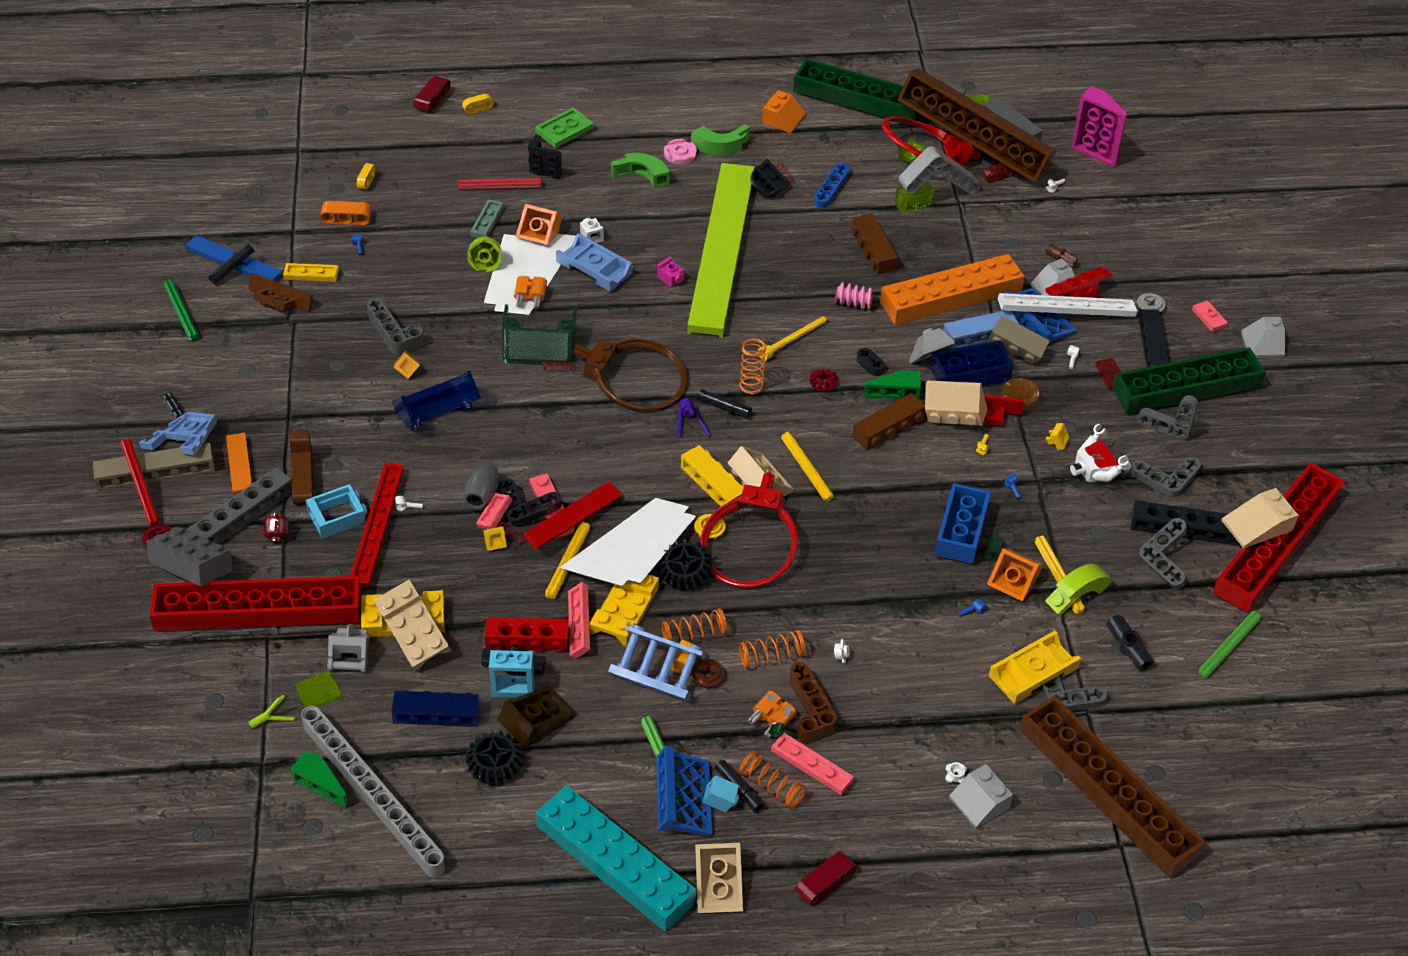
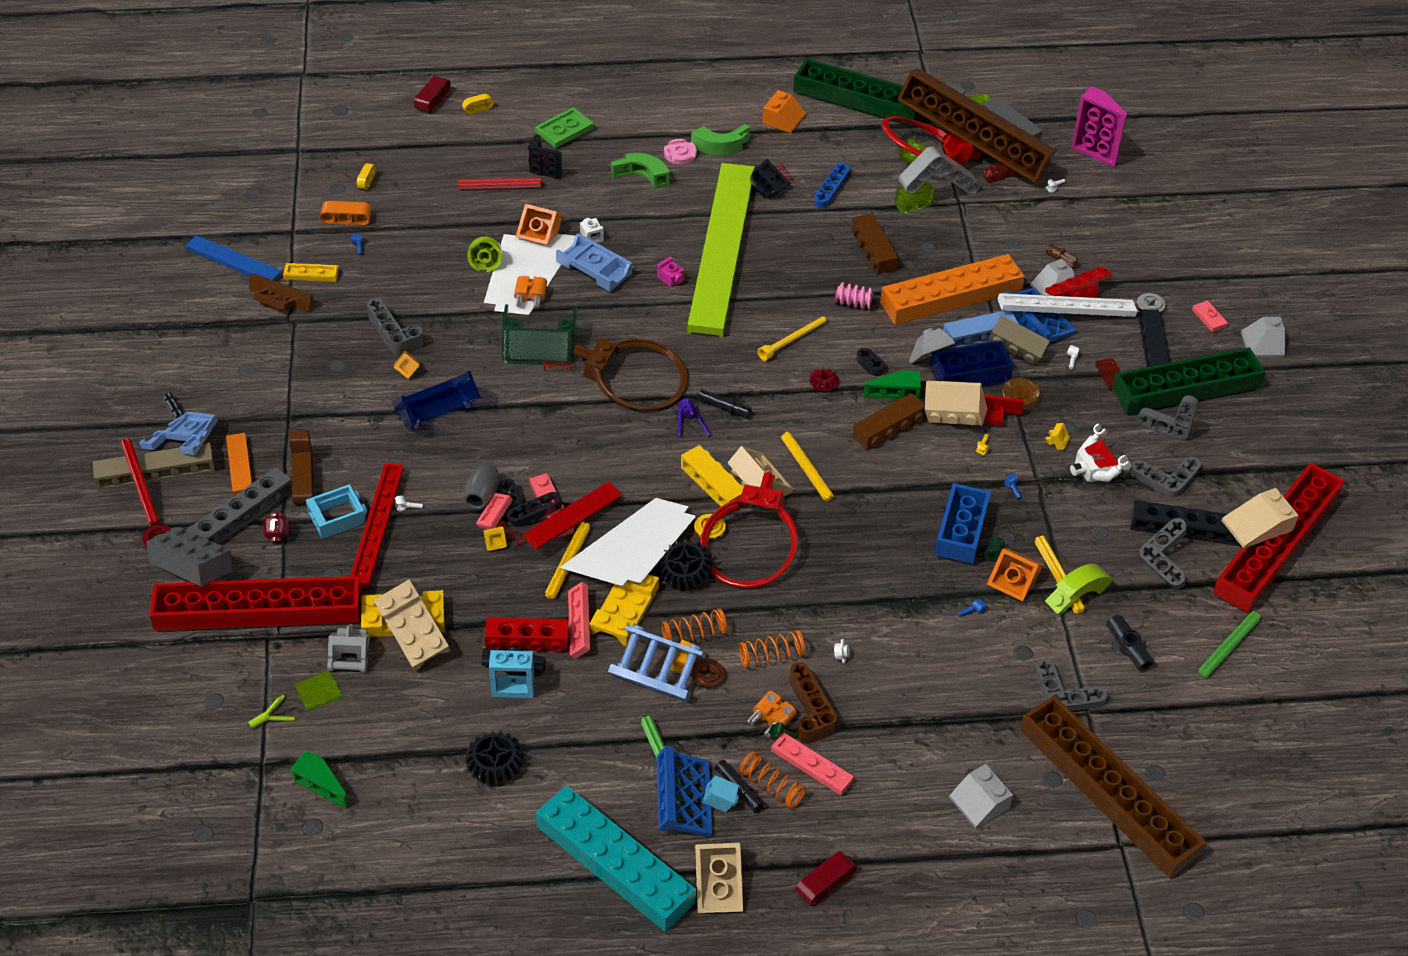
green axle [164,279,199,341] -> none
black pin [207,243,255,285] -> none
light grey beam [301,706,445,878] -> none
clear blue brick [391,690,480,727] -> none
sand green tile [470,199,504,238] -> none
dark brown slope [497,686,576,747] -> none
orange piece [740,339,766,394] -> none
white plate [945,762,967,783] -> none
yellow piece [989,631,1081,705] -> none

